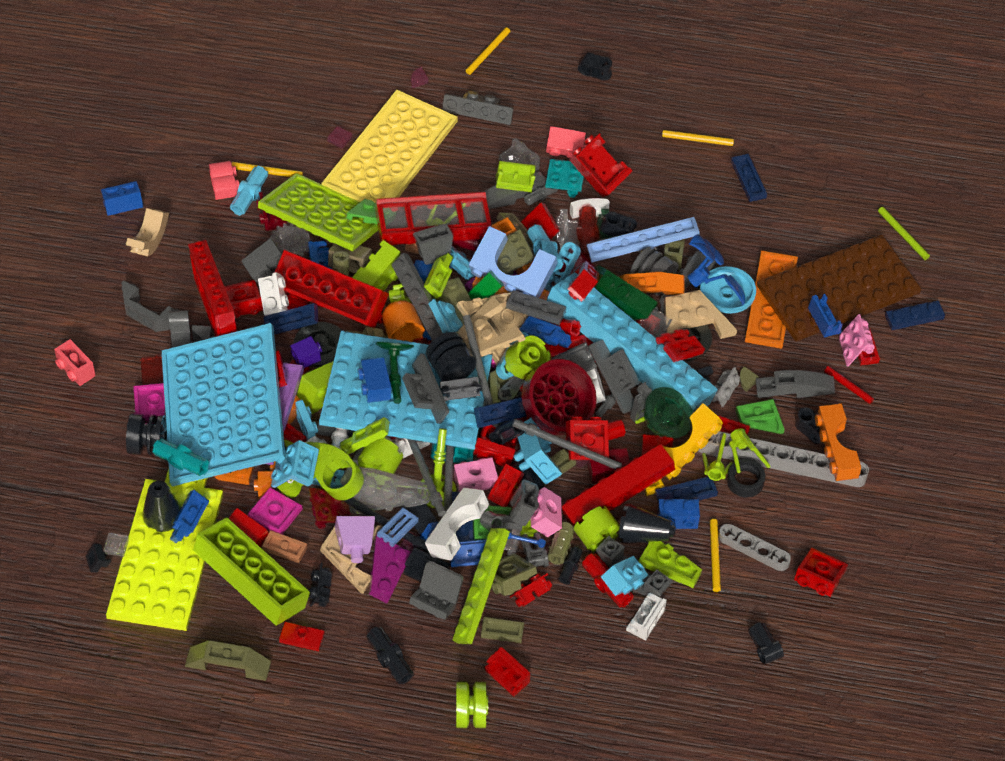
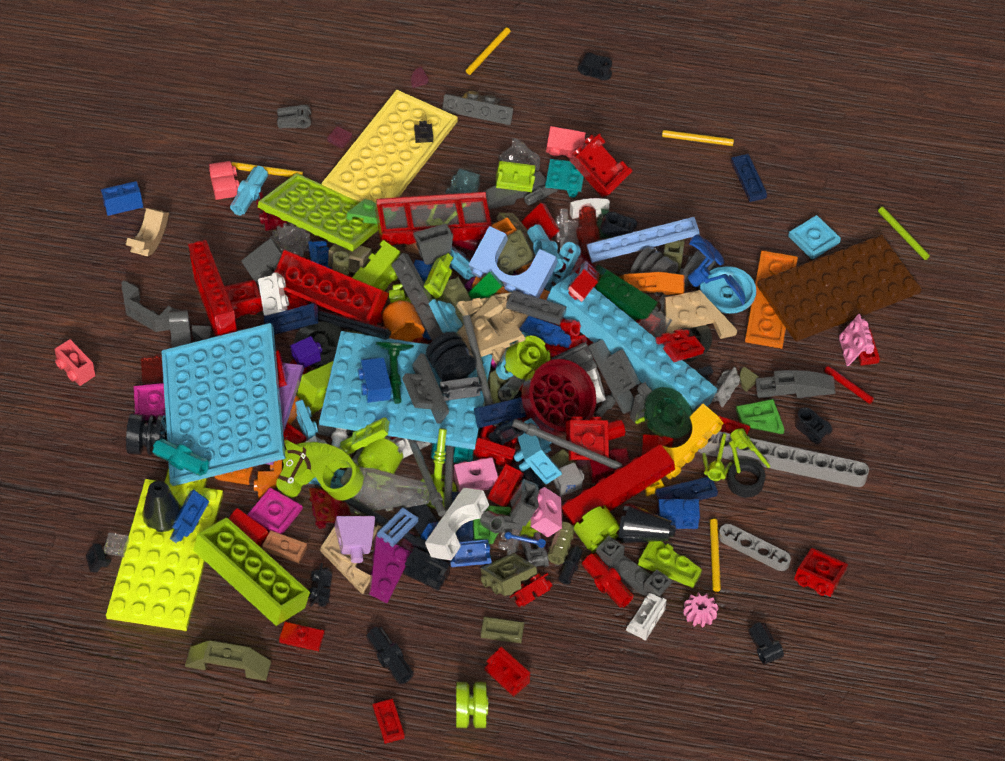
medium azure bracket [271,440,319,488] -> none
dark grey bracket [409,561,463,620] -> none
lime plate [453,528,510,644] -> none
medium azure brick [601,556,648,596] -> none
blue hinge [808,294,842,338] -> none
orange arch [815,404,861,481] -> none
dark blue plate [885,301,945,331] -> none
none -> dark grey piece [277,105,311,129]
none -> black axle [318,309,391,340]
none -> red plate [372,699,405,744]
none -> black tile [414,121,433,143]
none -> clear light blue brick [445,169,480,212]
none -> light grey brick [552,463,584,496]
none -> bright pink gear [683,592,718,628]
none -> medium azure plate [788,215,841,260]

